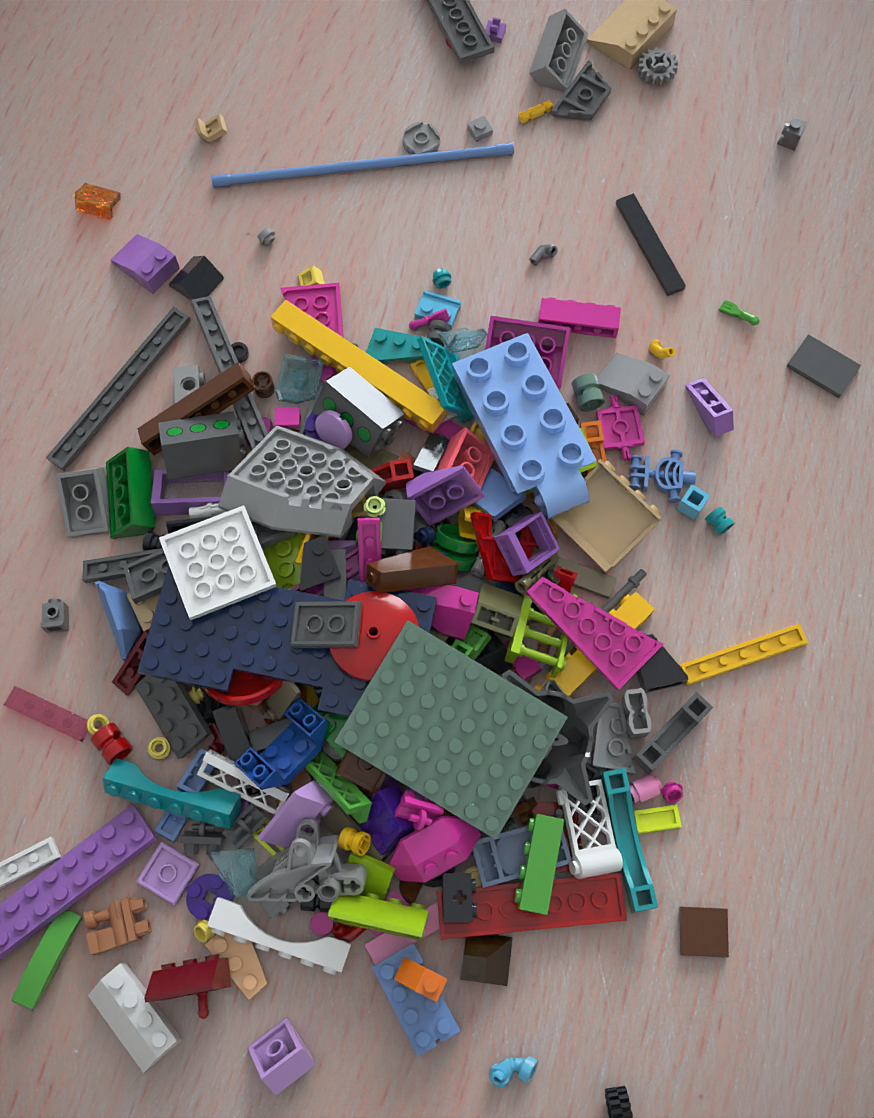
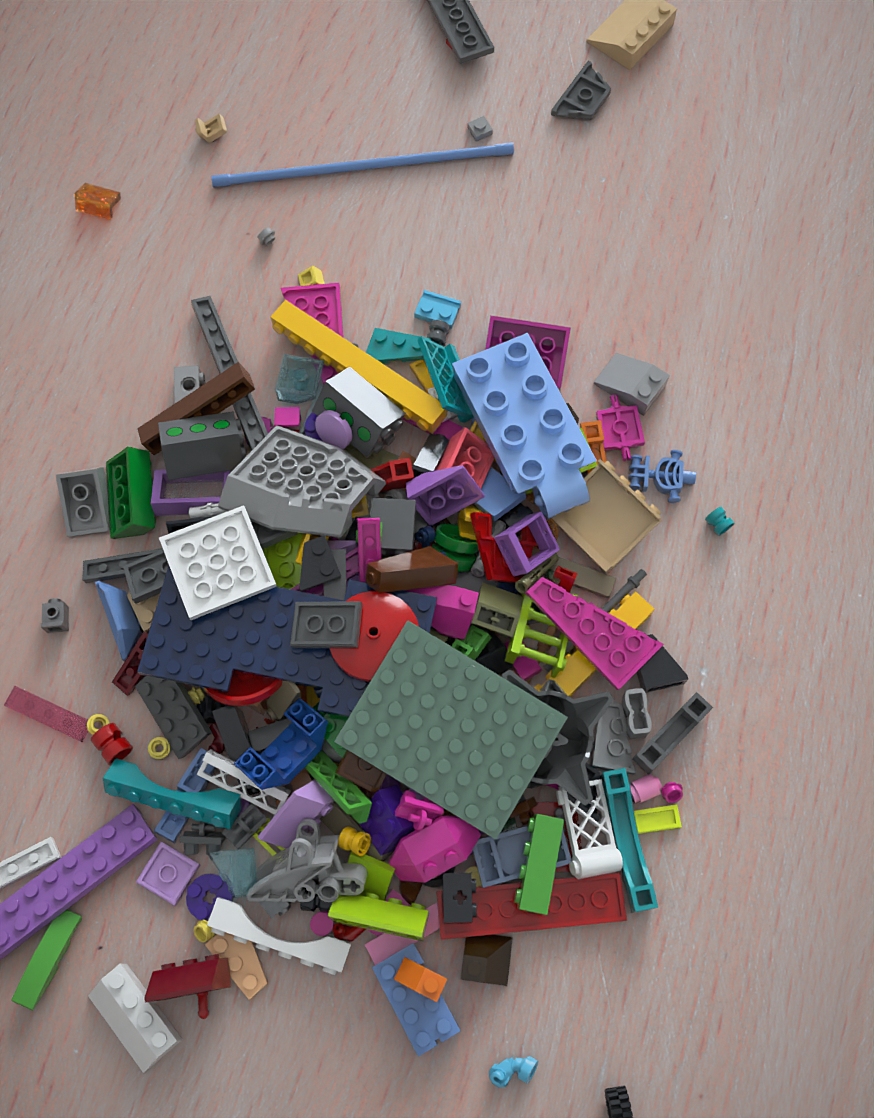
dark grey plate [46,306,190,471] -> none
nougat hips [84,897,152,955] -> none
medium lavender slope [111,234,180,294] -> none
black wheel [142,531,165,551] -> none
black slope [169,256,224,300] -> none
black tile [231,342,249,363] -> none
lavender slope [248,1018,316,1095] -> none
reddish brown wheel [252,371,275,398] -> none
yellowish green plate [364,496,386,518] -> none
light grey tile [403,122,440,155] -> none
dark pink piece [409,309,451,330] -> none
teal plate [432,268,452,289] -> none
clear light blue panel [438,328,488,354] -> none
medium lavender tile [485,17,506,43] -> none
yellow axle [518,100,553,124] -> none
light grey slope [529,9,588,92] -> none
flat silver arm [529,245,558,265] -> none
dark pink brick [538,297,621,338] -> none
sand green wheel [571,373,605,411] -> none
black tile [616,193,686,296] -> none
light grey gear [637,47,678,85] -> none
yellow arm [649,339,675,359] -> none
medium azure brick [677,485,710,521] -> none
yellow tile [679,623,808,686] -> none
reddish brown tile [679,906,729,957] -> none
medium lavender slope [686,378,734,437] -> none
bright green piece [718,300,760,325] -> none
flat silver brick [777,117,807,151] -> none
dark grey tile [786,334,861,398] -> none

